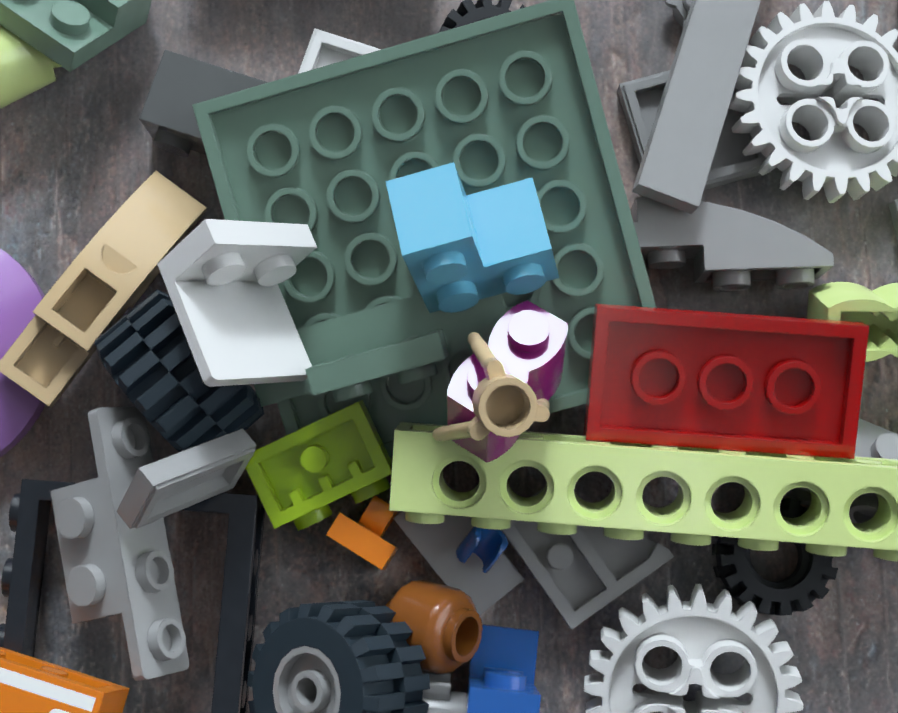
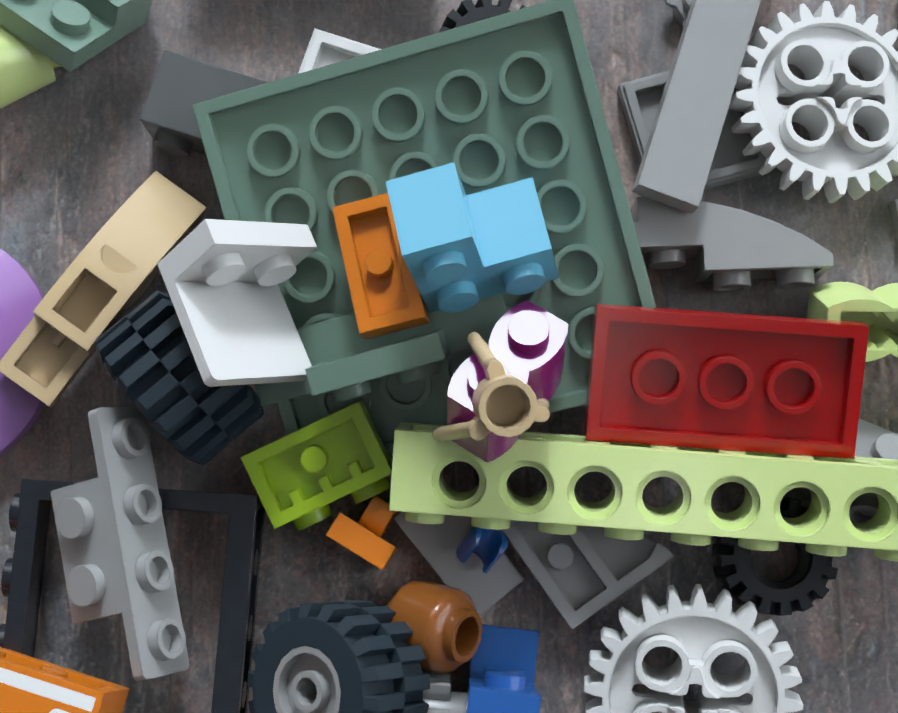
light grey tile [116,429,257,529] -> none
none -> orange plate [332,193,430,340]

